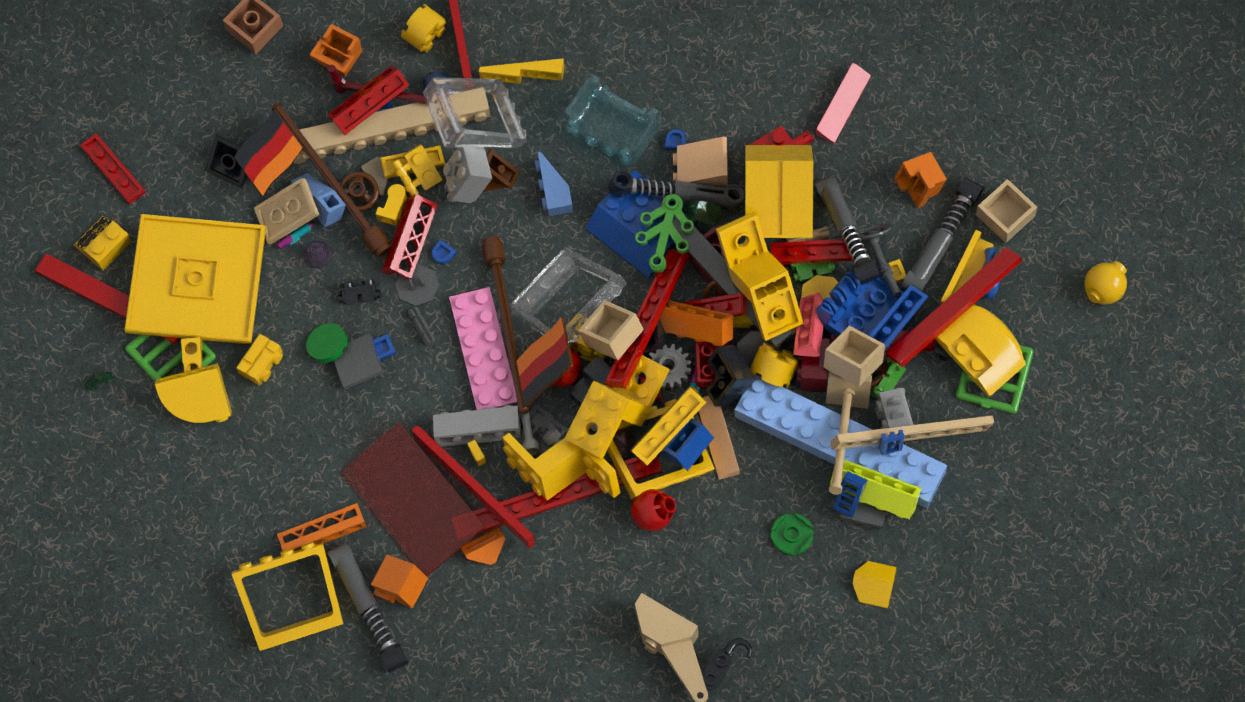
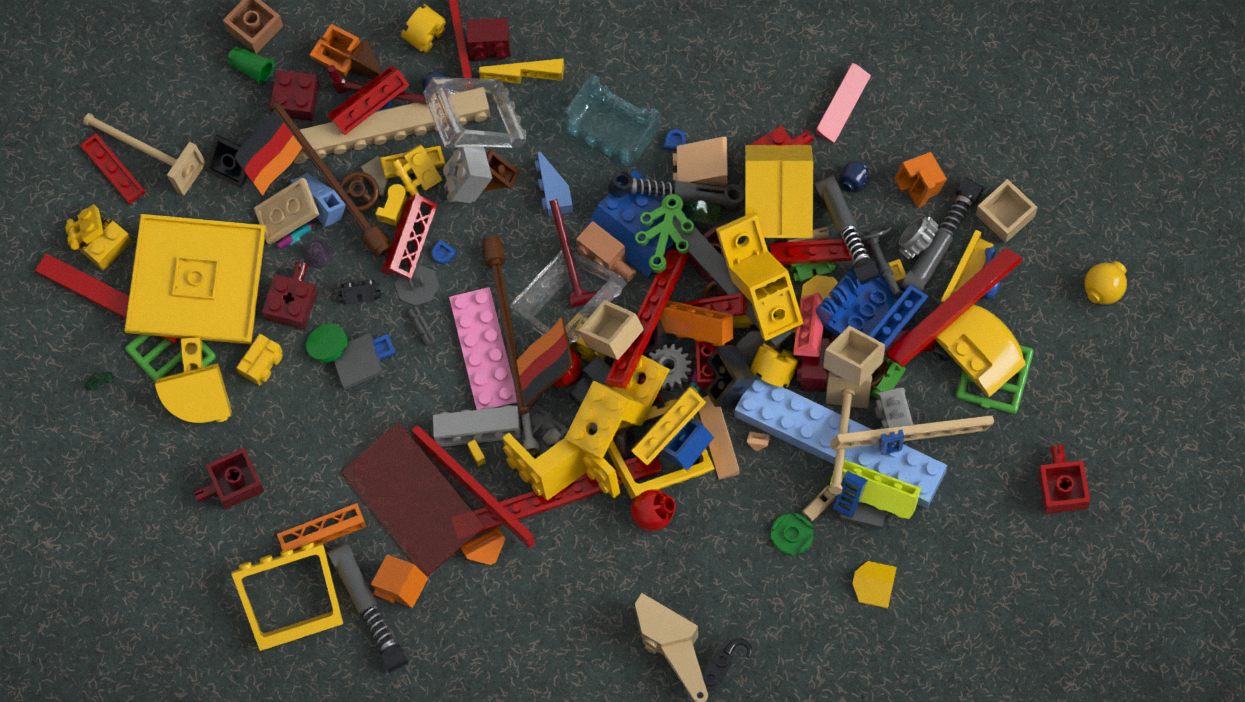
none -> yellow plate [65,204,104,250]
none -> tan tile [83,113,206,196]
none -> dark red brick [193,447,265,510]
none -> green plant [227,46,275,85]
none -> dark red brick [262,261,317,330]
none -> dark red brick [270,70,320,121]
none -> reddish brown slope [350,40,383,79]
none -> dark red brick [467,18,511,61]
none -> dark red bar [549,199,611,308]
none -> nougat brick [576,221,636,282]
none -> light nougat slope [747,431,770,451]
none -> tan bar [802,485,837,522]
none -> dark blue head [839,161,870,193]
none -> light grey gear [898,217,939,259]
none -> red brick [1038,445,1090,514]

